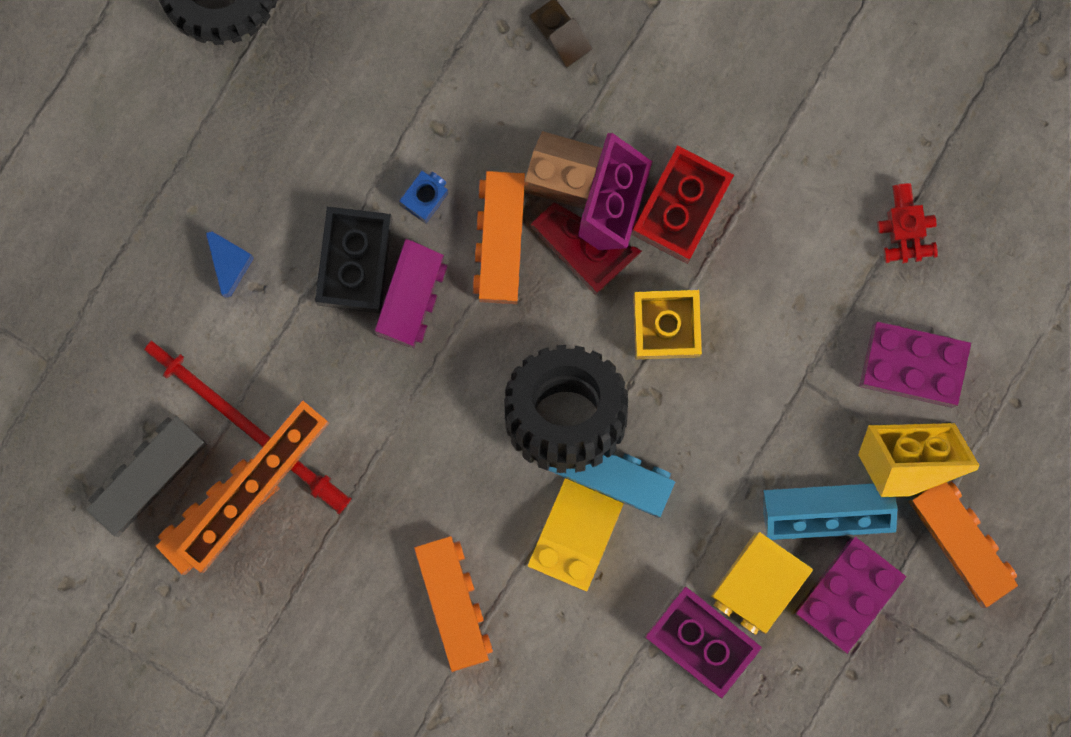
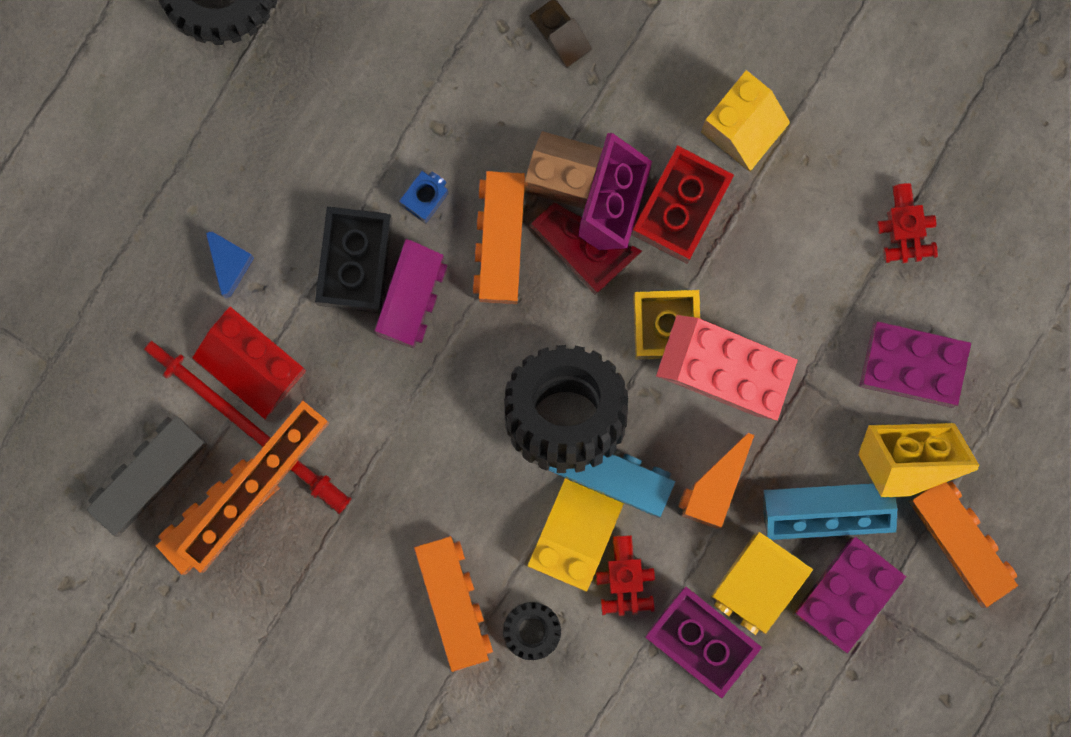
none -> red slope [192,306,306,420]
none -> black tyre [503,602,561,660]
none -> red piece [596,535,655,616]
none -> coral brick [656,315,798,421]
none -> orange slope [678,433,754,529]
none -> yellow slope [701,70,790,172]

